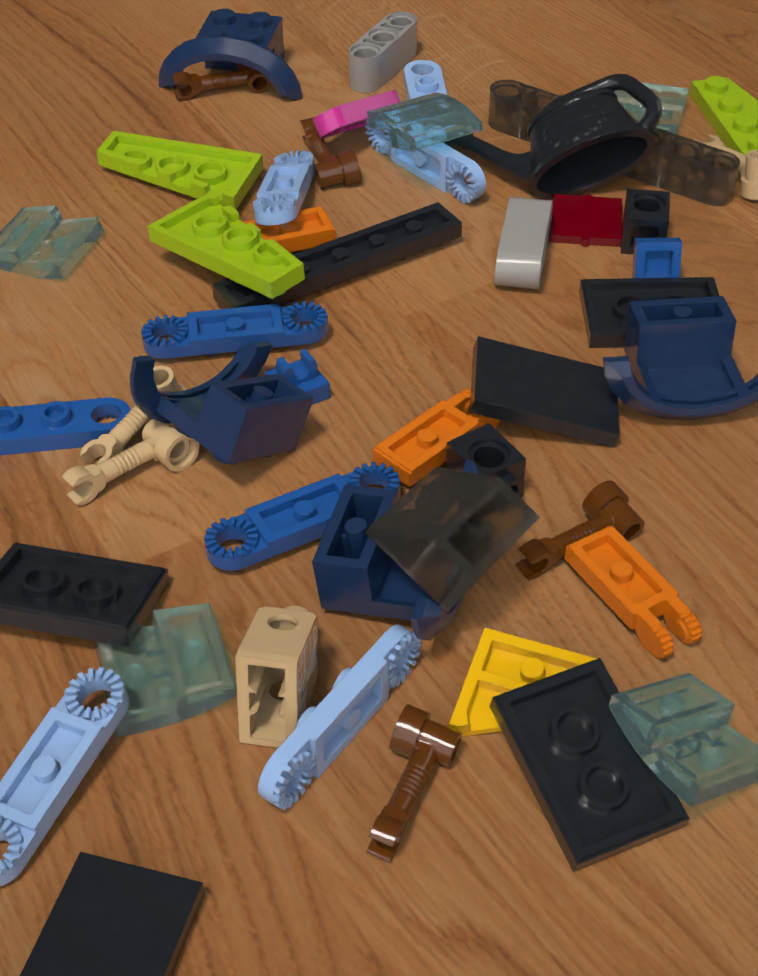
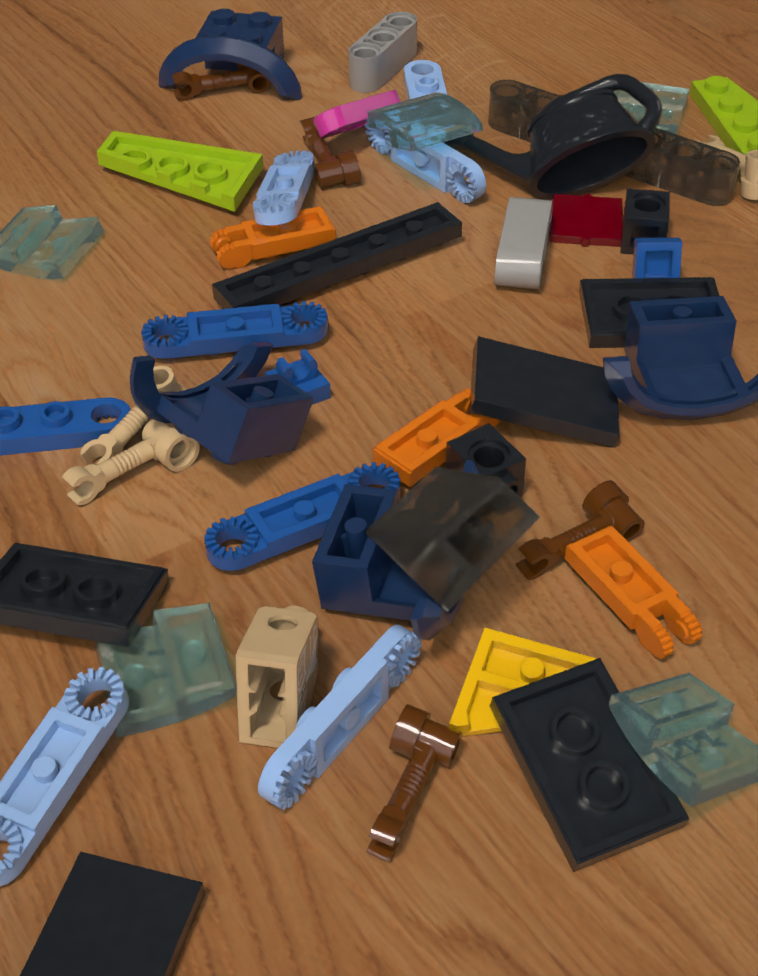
lime wing [147,191,305,299] -> none

